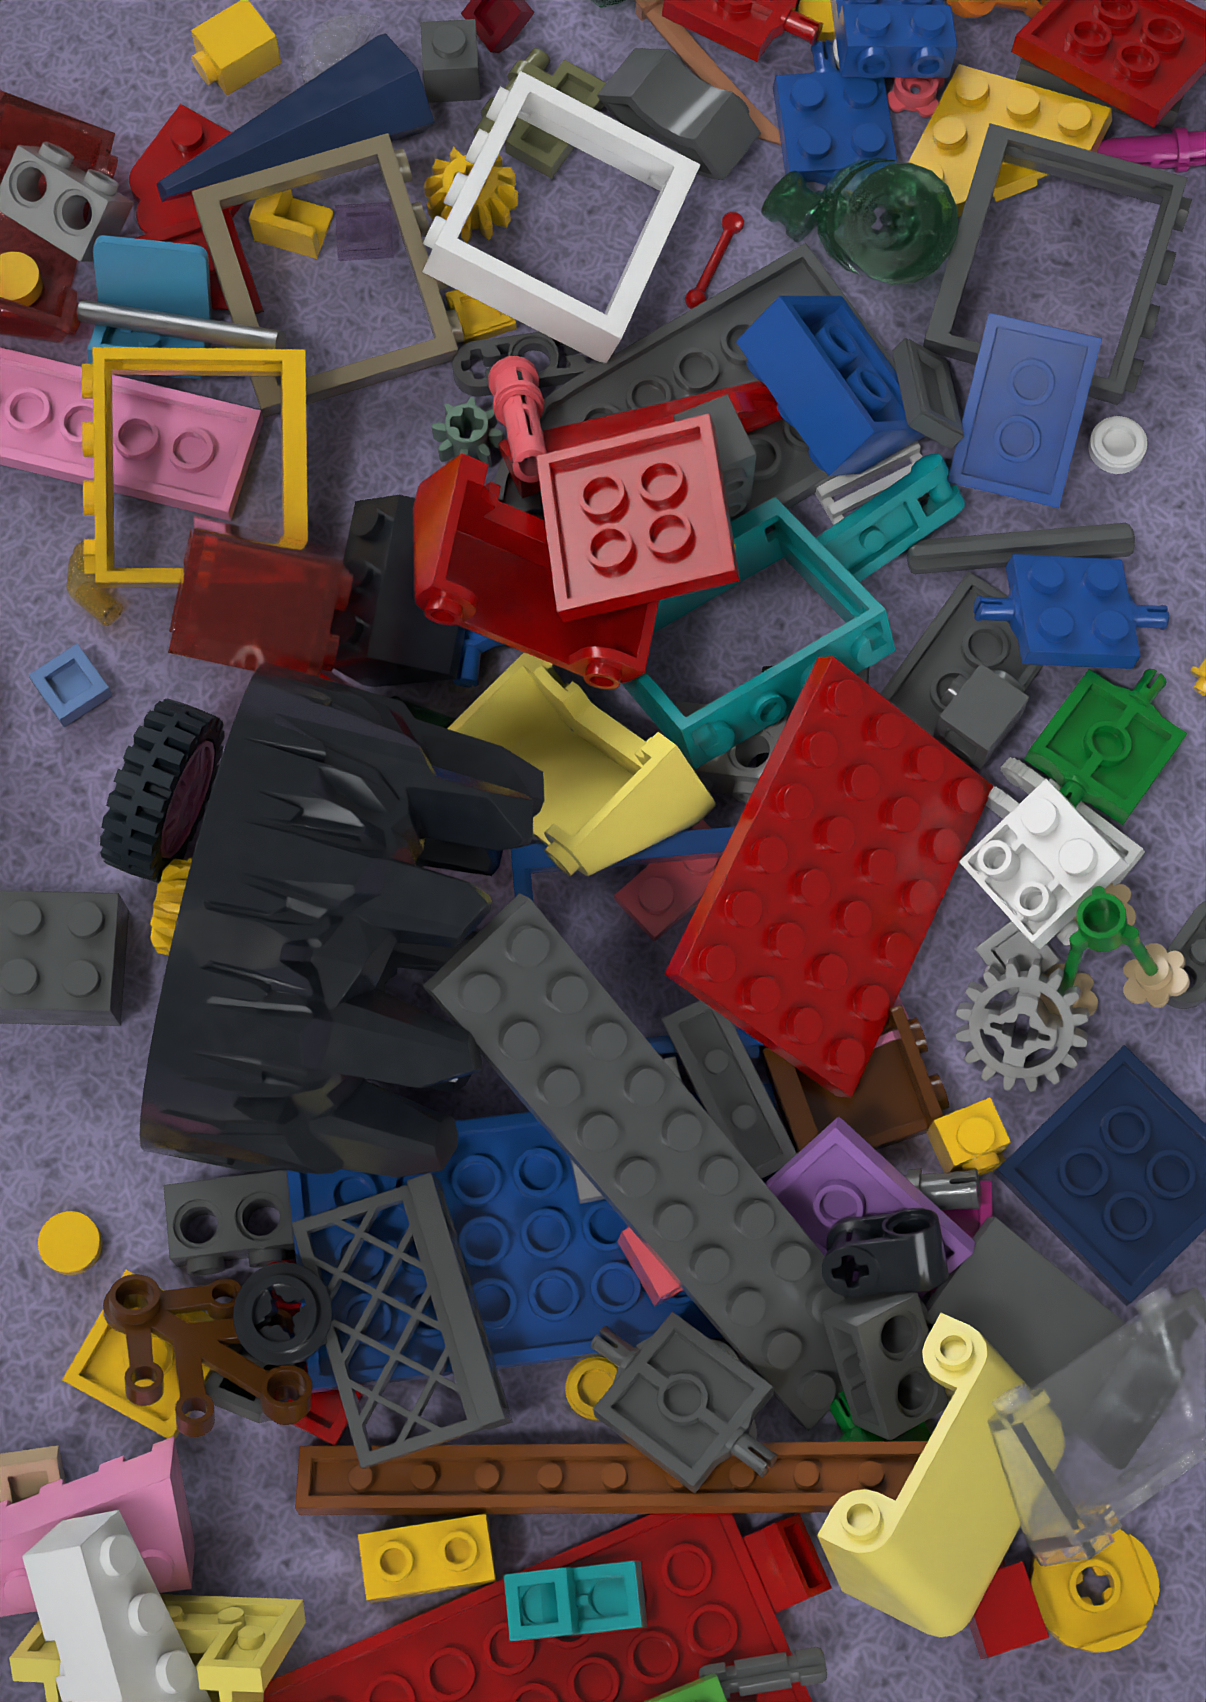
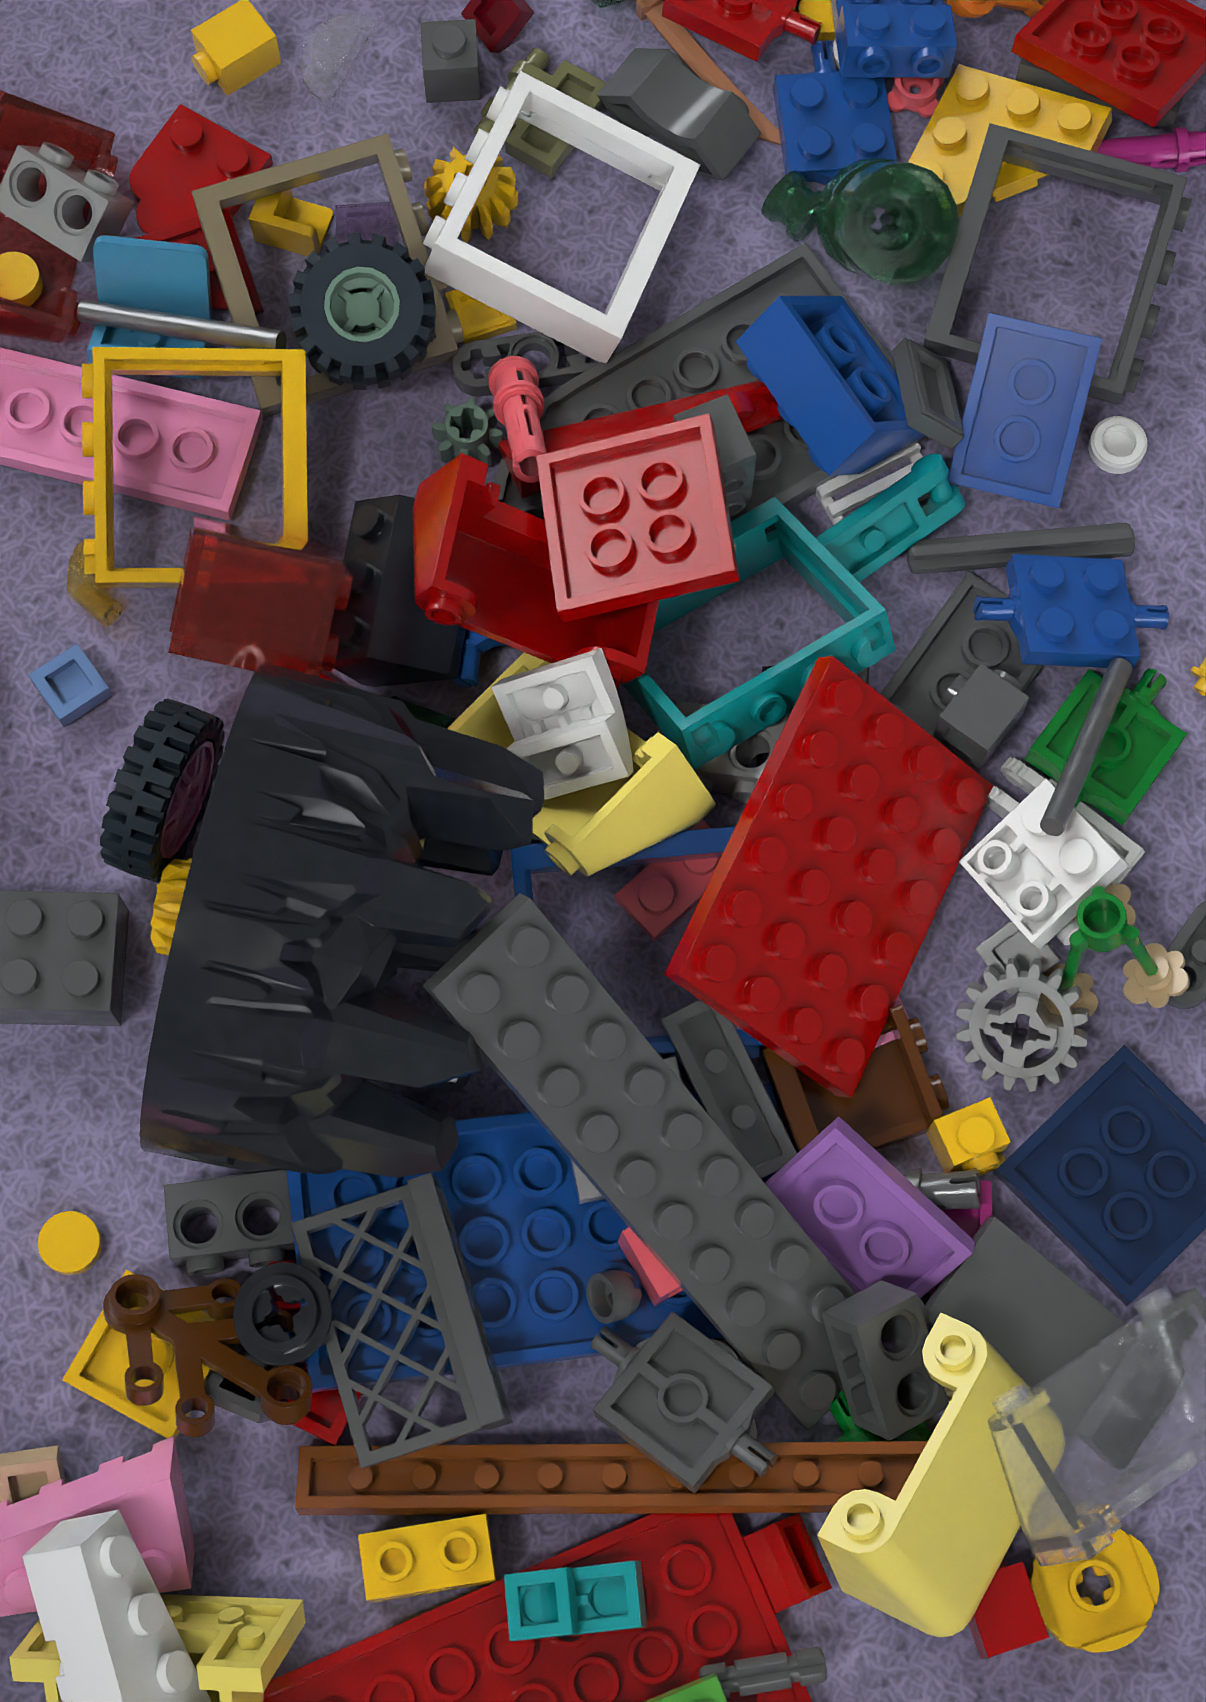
dark blue wedge [156,33,435,202] -> none
yellow tile [565,1357,618,1421] -> none
red hinge [685,212,744,309] -> none
black piece [822,1208,949,1297] -> none
none -> black wheel [289,233,436,390]
none -> white slope [491,648,634,800]
none -> dark grey hinge [586,1270,642,1324]
none -> flat silver bar [1040,658,1132,836]

